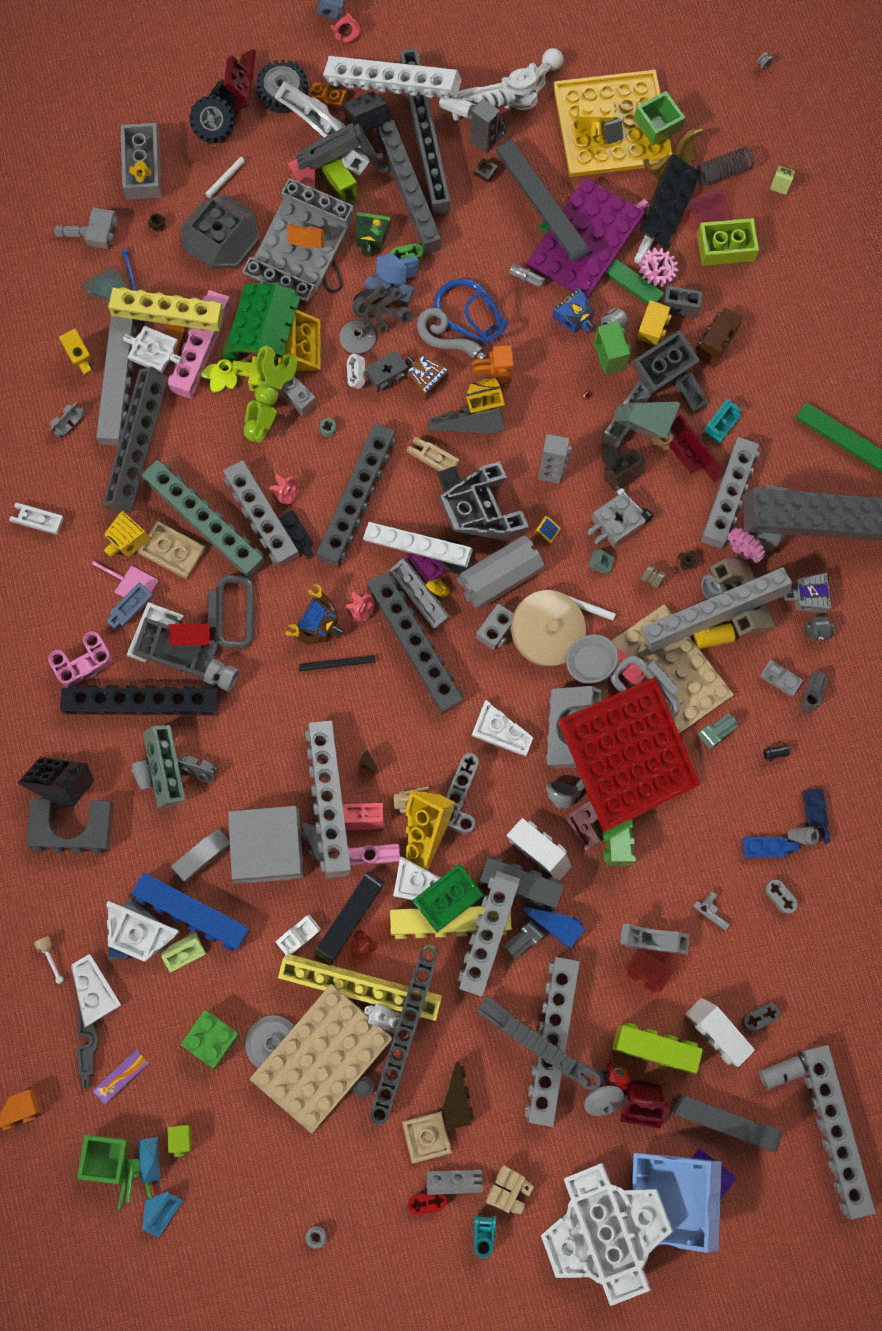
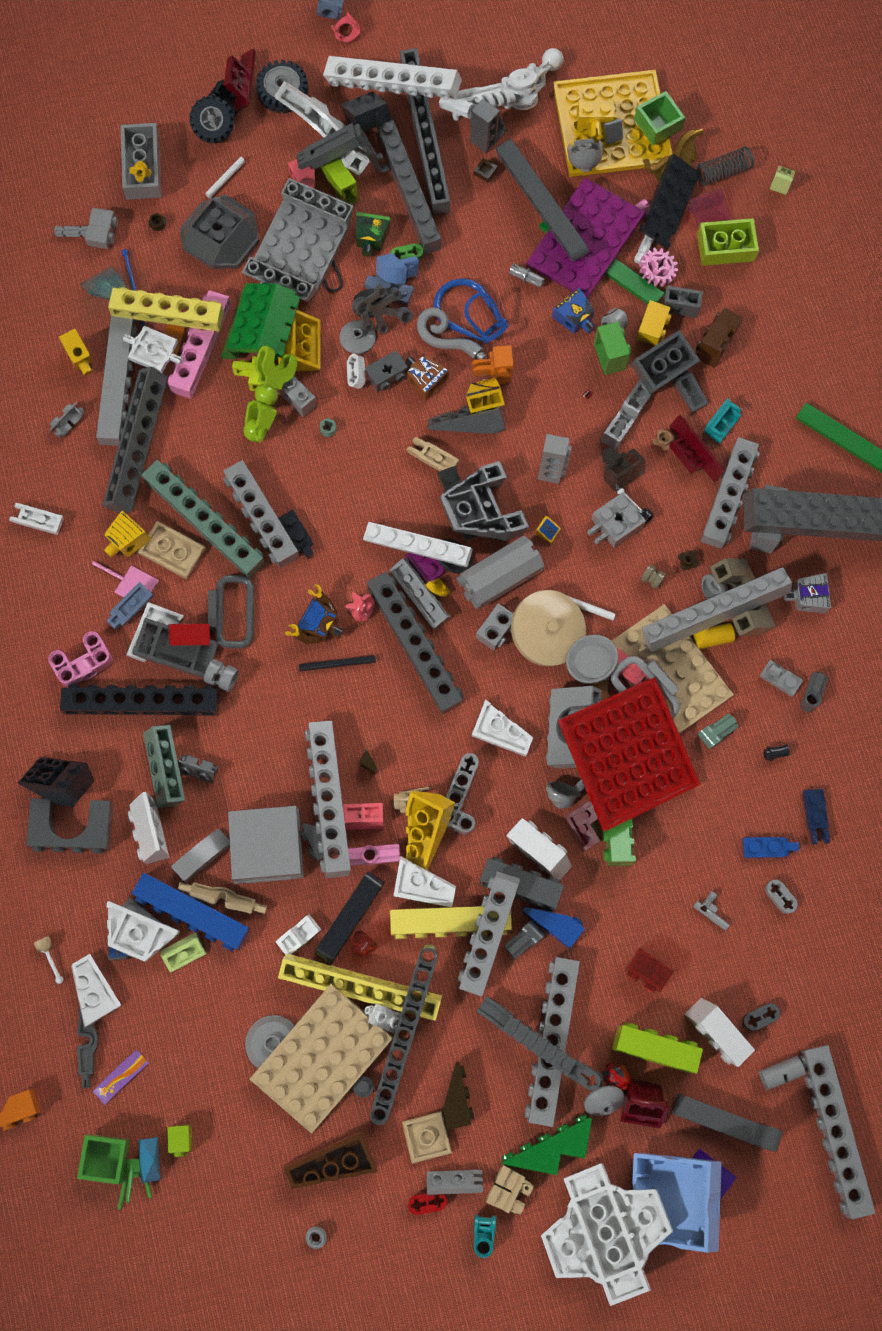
light grey cone [131,760,152,790] -> none
dark azure slope [142,1192,183,1238] -> none
bright green piece [180,1010,240,1069] -> none
neon yellow plate [201,359,237,393] -> none
coral piece [269,474,299,504] -> none
orange slope [287,224,324,248] -> none
orange slope [307,82,348,110] -> none
dark grey brick [316,423,397,567] -> none
green tile [412,863,484,933] -> none
sand green slope [588,549,615,574] -> none
sand green slope [614,402,680,438] -> none
light grey arch [620,924,690,955] -> none
bright pink gear [727,528,765,563] -> none
light grey bush [757,52,774,70] -> none
light grey cone [788,827,819,846] -> none
dark grey head [804,617,834,641] -> none
none -> white slope [128,792,170,864]
none -> tan piece [178,882,267,914]
none -> reddish brown wedge [284,1129,378,1189]
none -> green slope [501,1114,592,1175]
none -> light grey cylinder [567,139,603,172]

